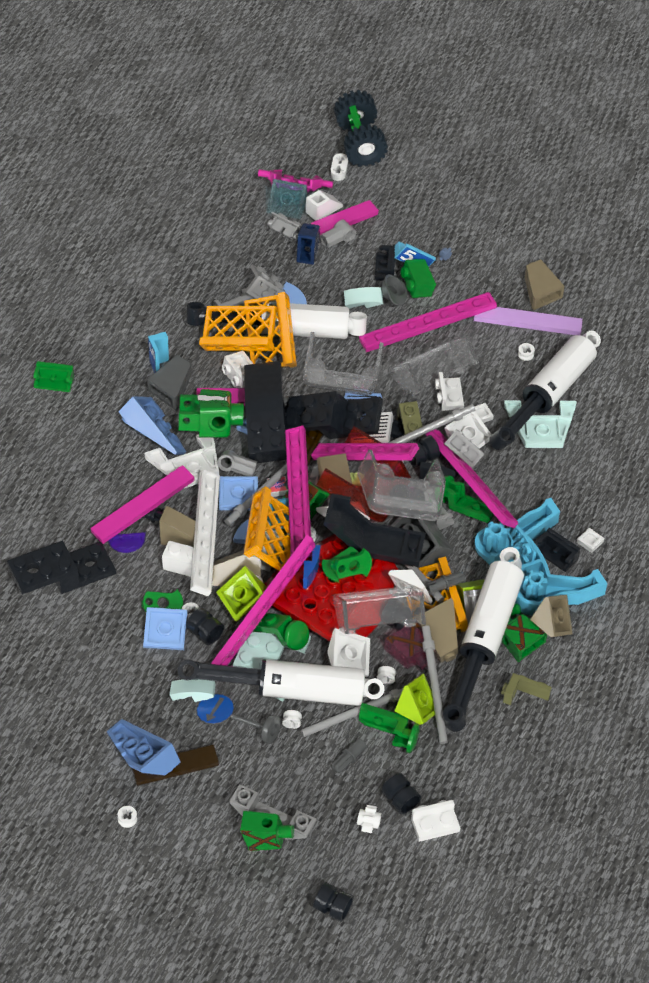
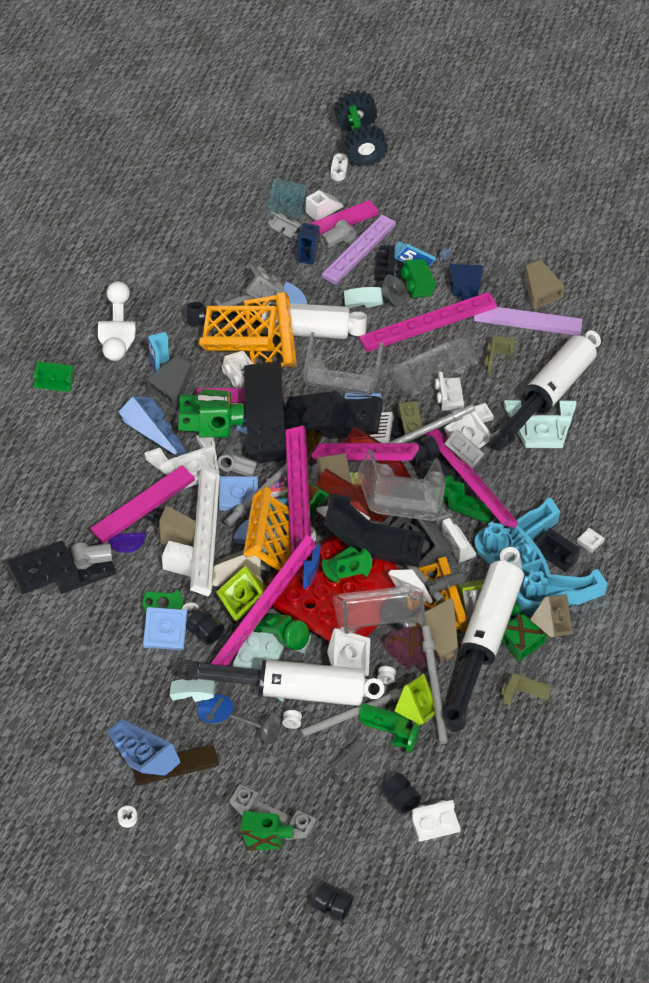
dark pink plate [258,169,333,192] -> none
white gear [357,805,381,833] -> none
white bush [518,343,535,361] -> none
none -> light grey piece [71,543,112,569]
none -> white piece [98,281,136,361]
none -> lavender tile [322,215,396,285]
none -> white bracket [441,518,476,563]
none -> dark blue torso [449,264,483,301]
none -> olive bracket [485,335,515,374]

